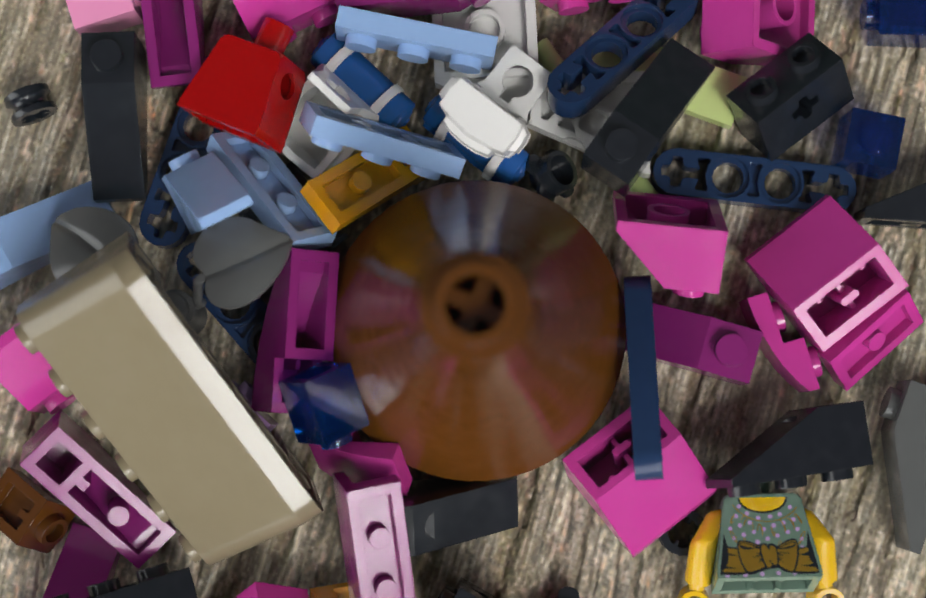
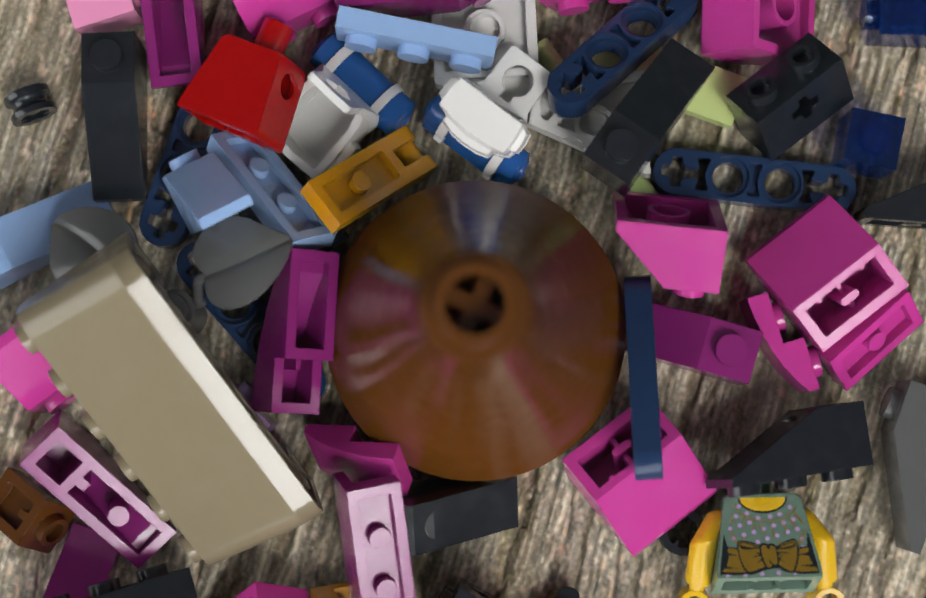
clear blue brick [278,362,370,450] -> none
light blue plate [299,101,466,180] -> none
black plate [526,149,578,202] -> none

